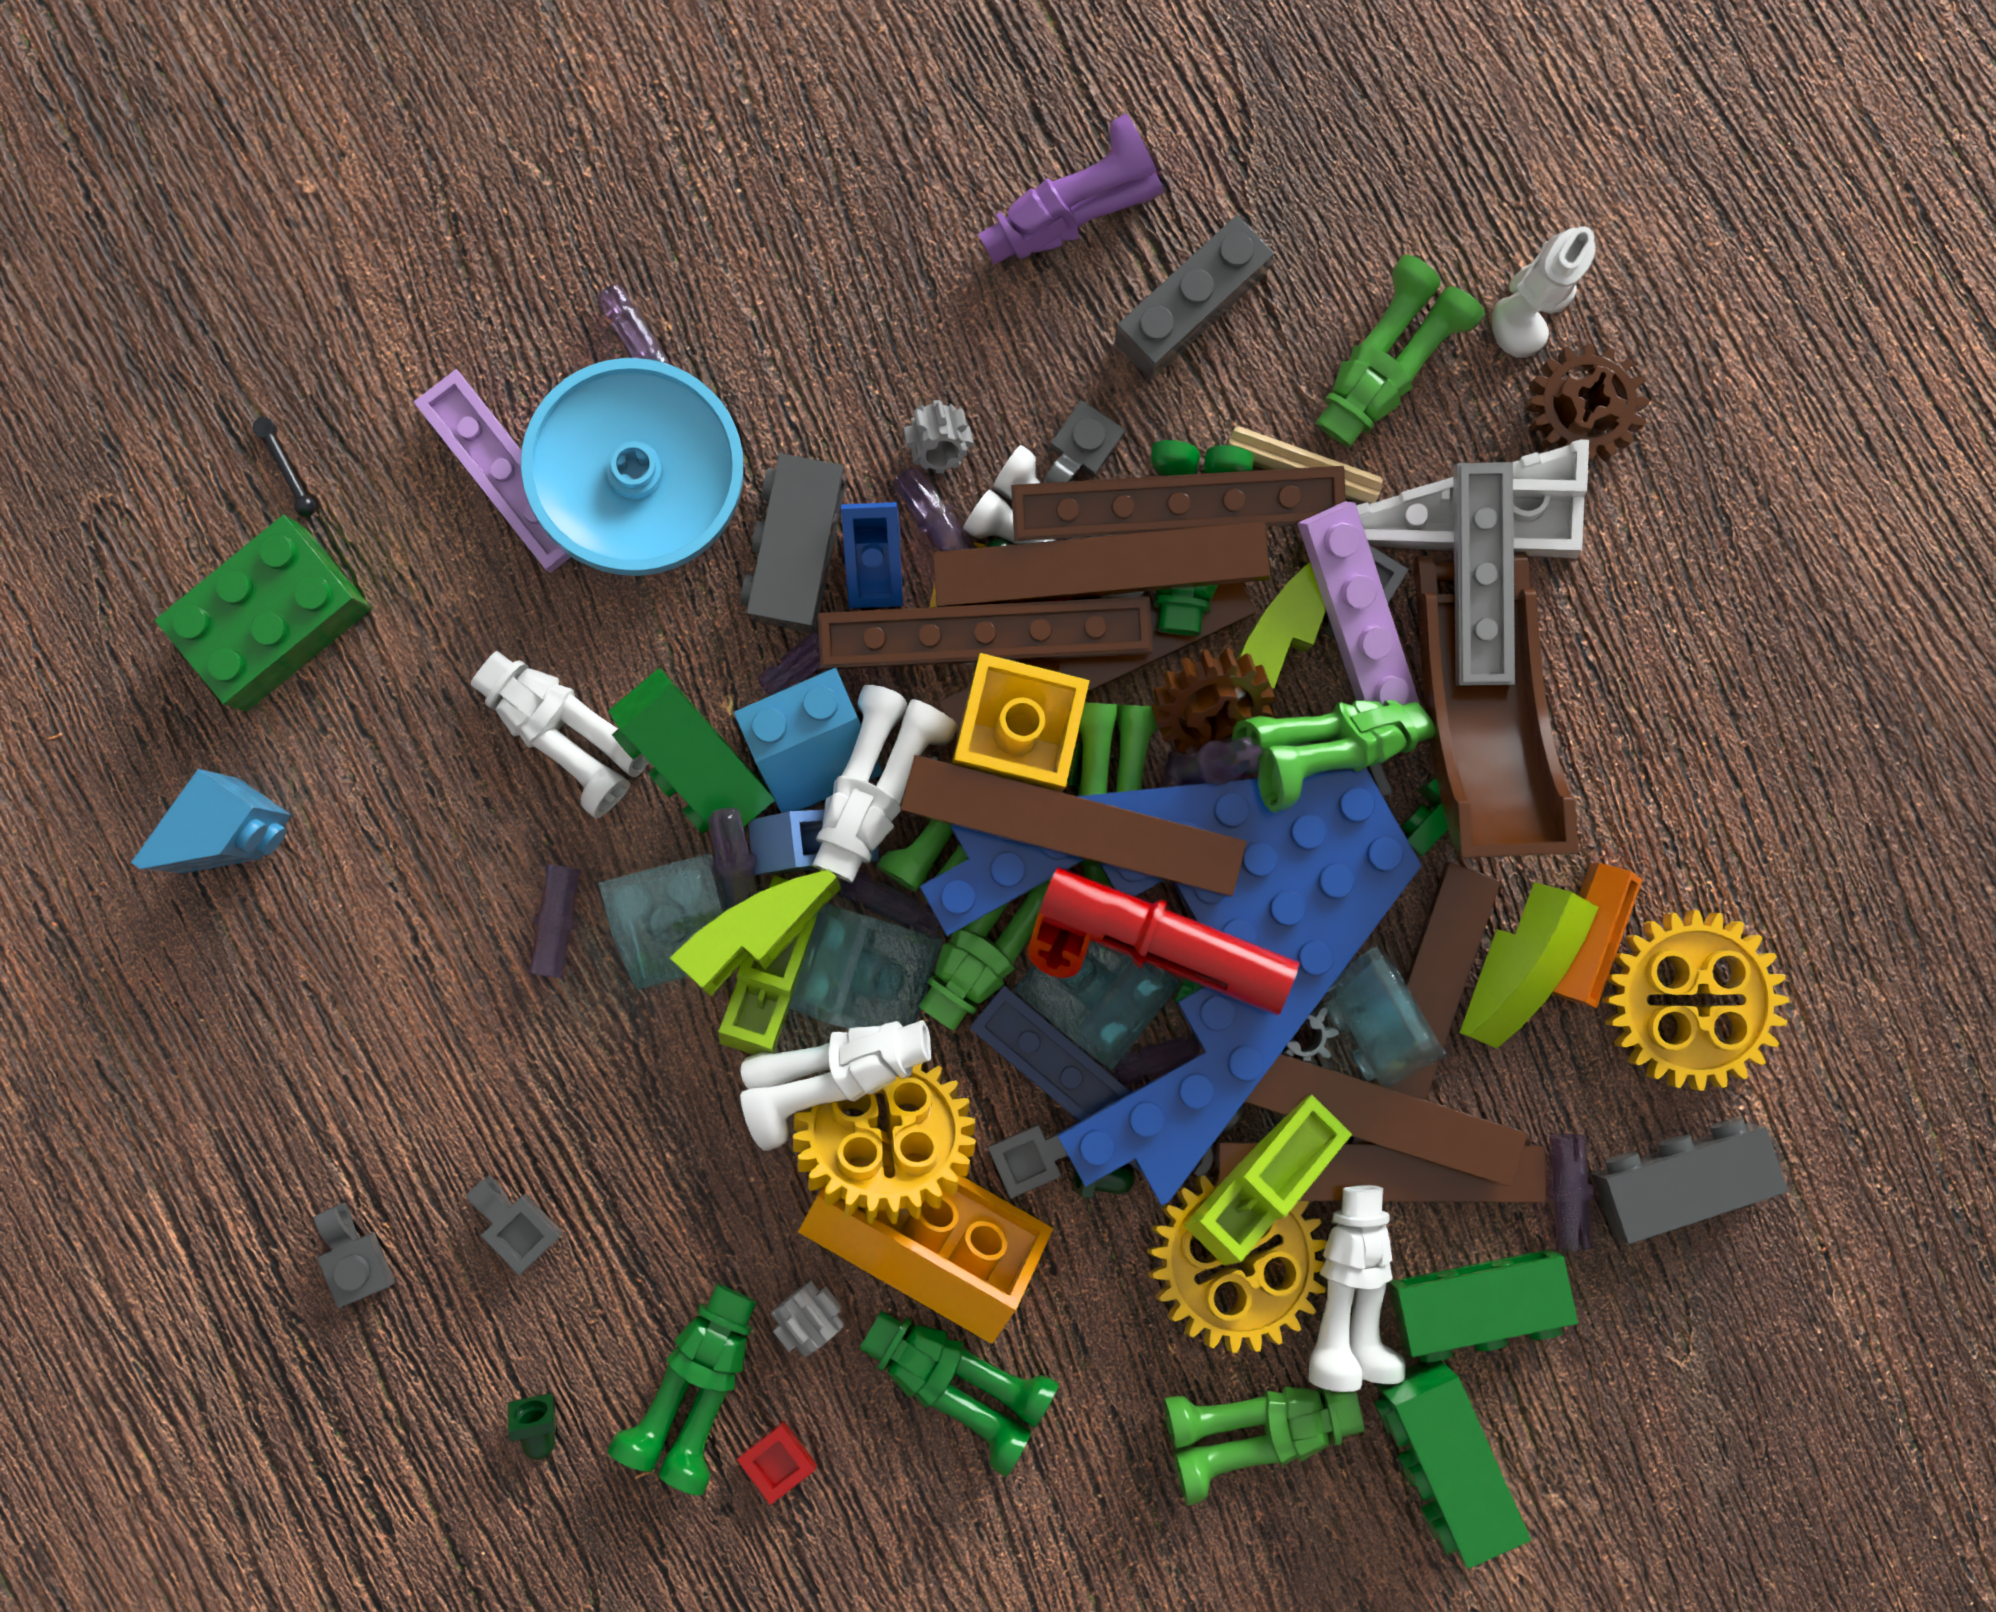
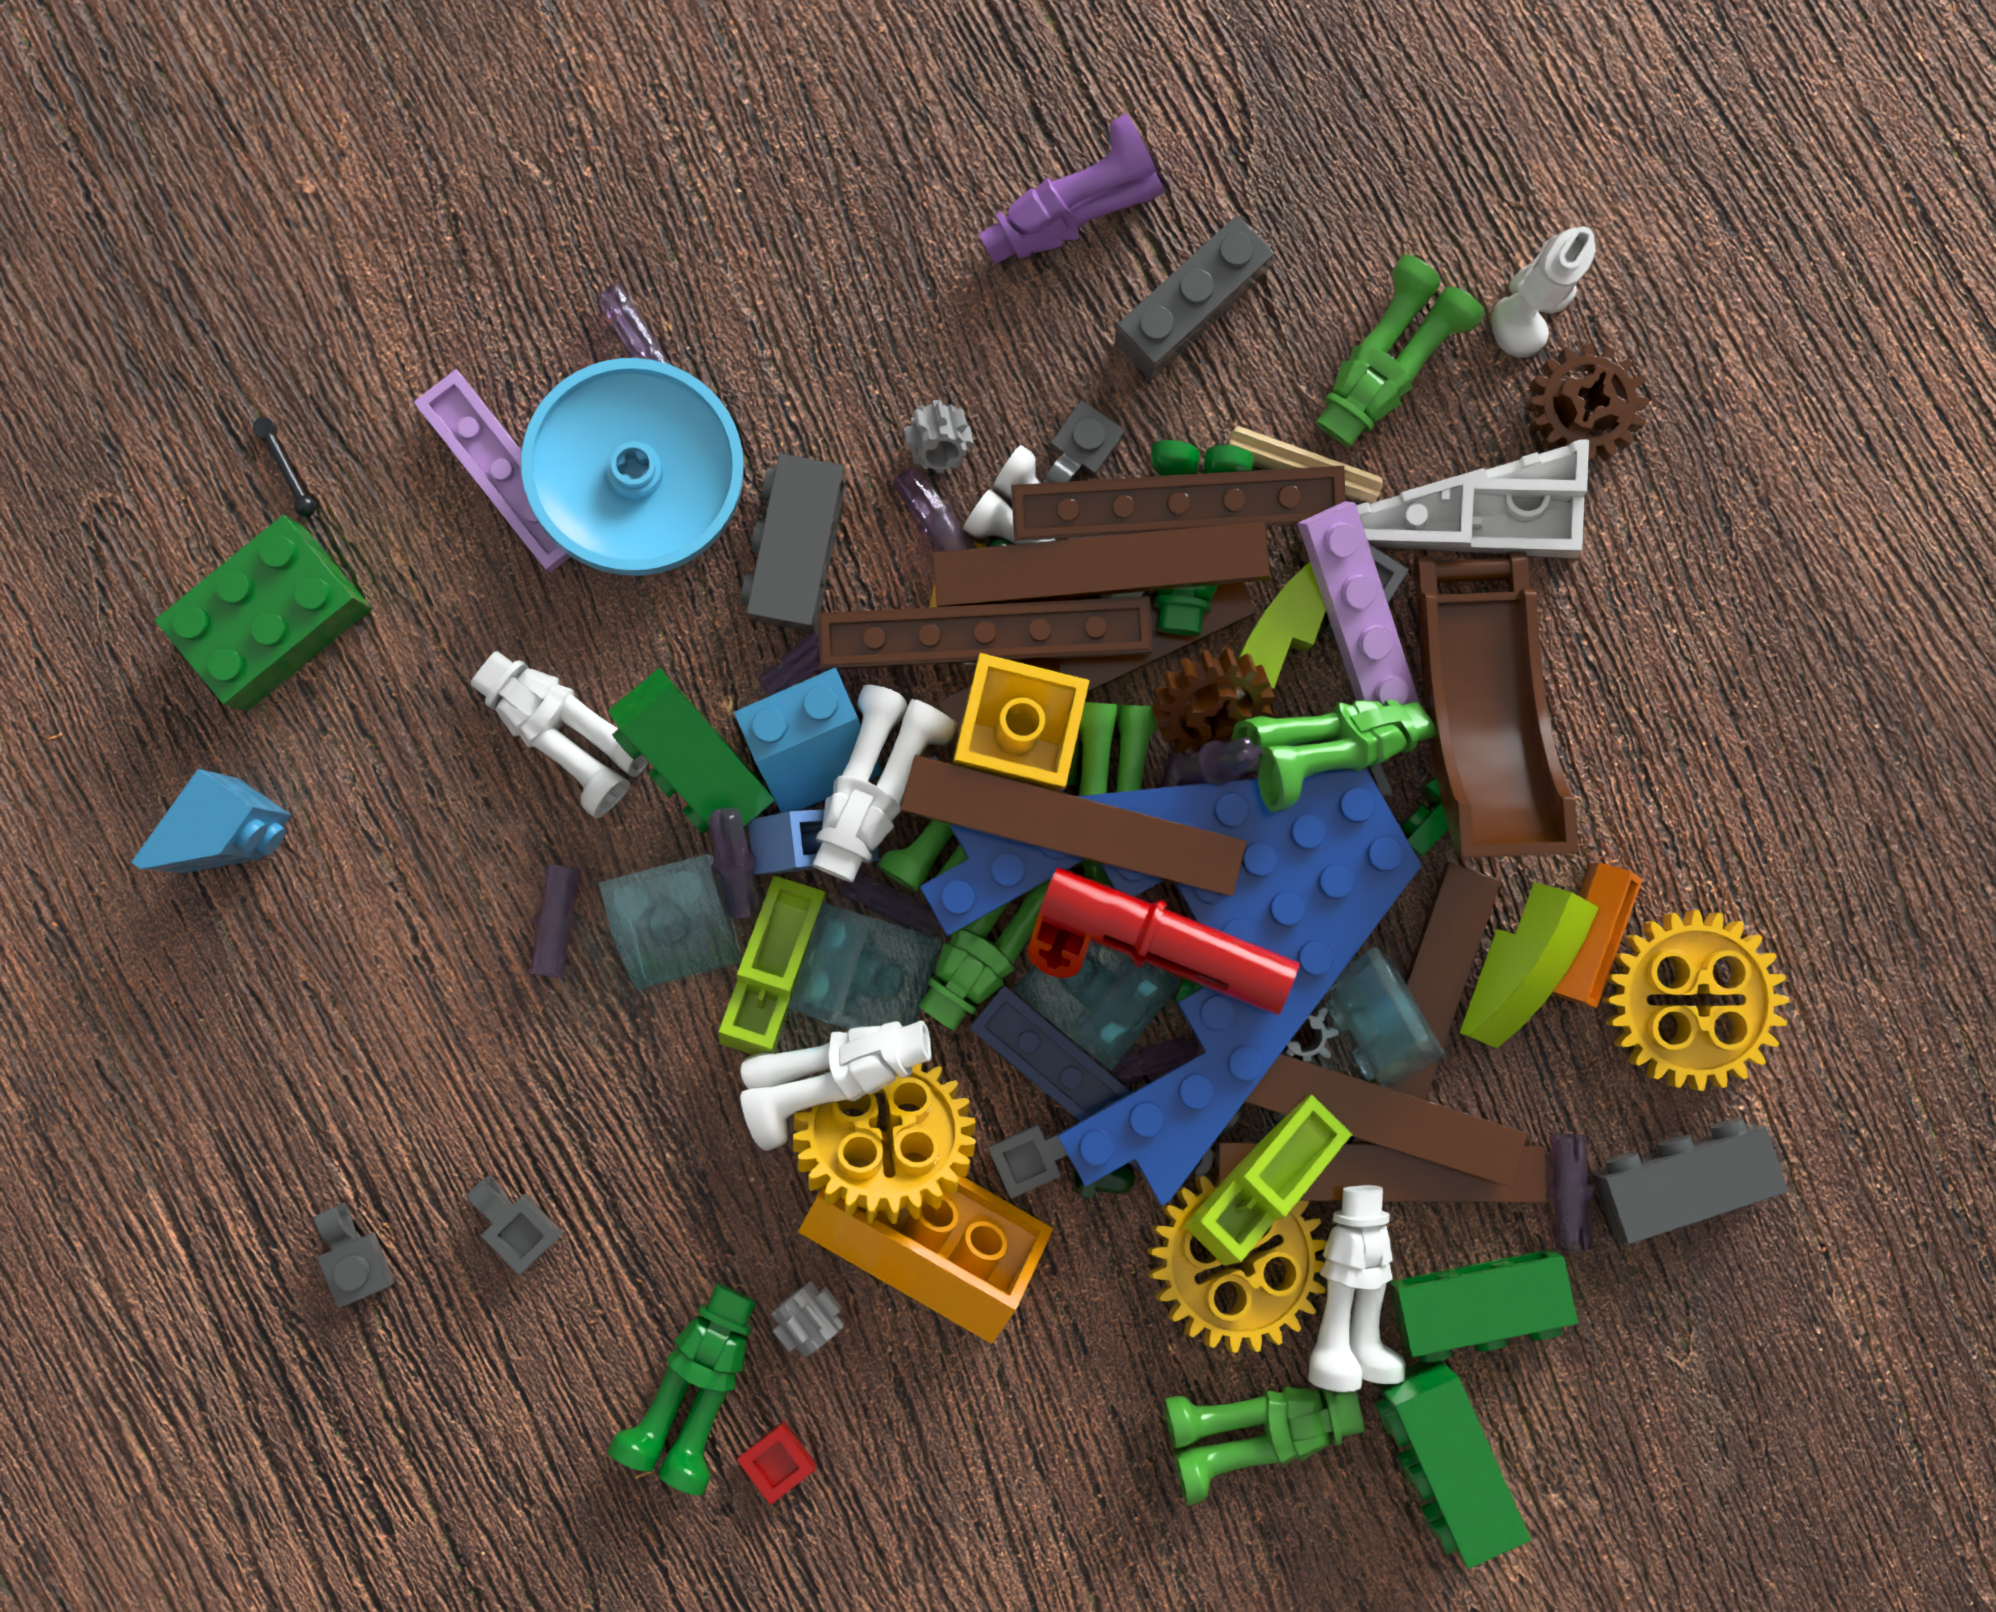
dark green piece [508,1393,556,1460] -> none
lime slope [670,870,841,997] -> none
blue slope [841,502,903,608] -> none
green piece [859,1310,1059,1478] -> none
light grey tile [1453,462,1515,686] -> none

